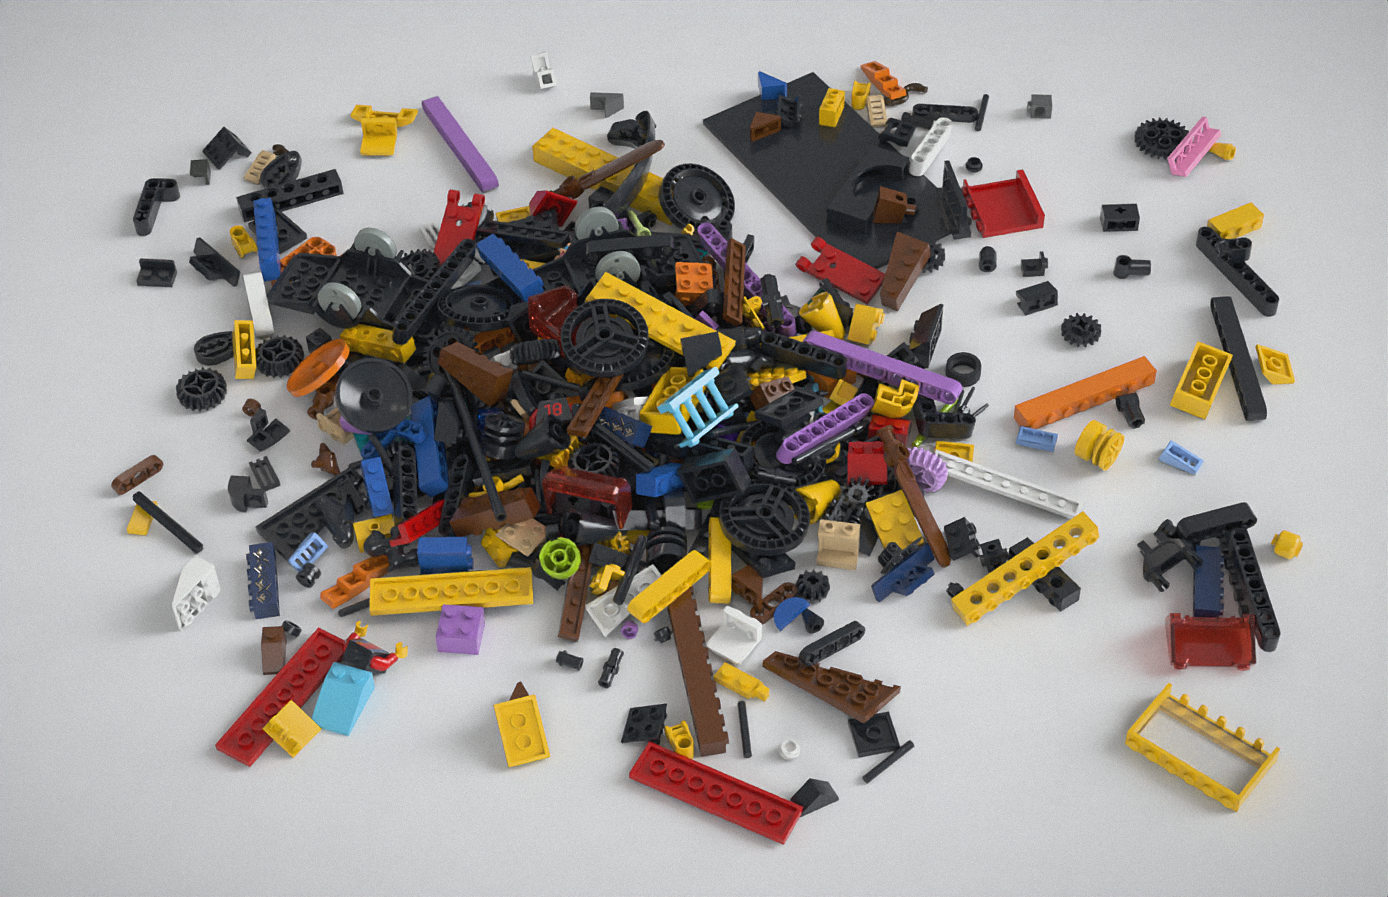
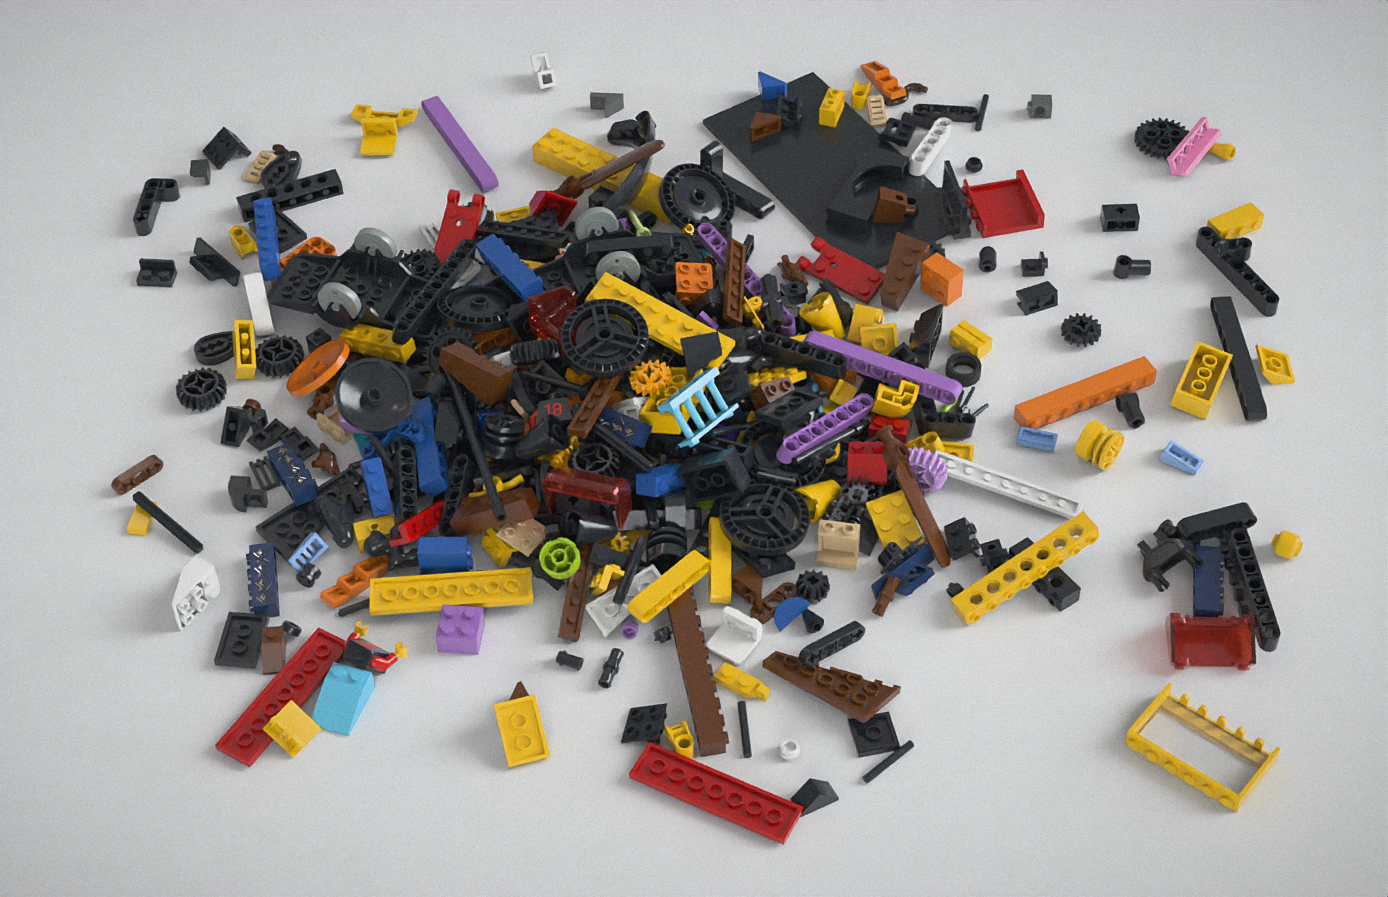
none -> black plate [214,612,270,669]
none -> black slope [220,406,253,447]
none -> dark blue brick [266,443,319,507]
none -> black slope [280,426,319,461]
none -> light orange gear [629,360,672,397]
none -> black beam [700,141,775,219]
none -> reddish brown piece [777,255,808,286]
none -> black brick [779,281,808,306]
none -> yellow tile [858,323,898,356]
none -> reddish brown pin [872,575,900,617]
none -> yellow piece [905,432,944,454]
none -> orange brick [920,252,964,307]
none -> yellow brick [949,320,992,360]

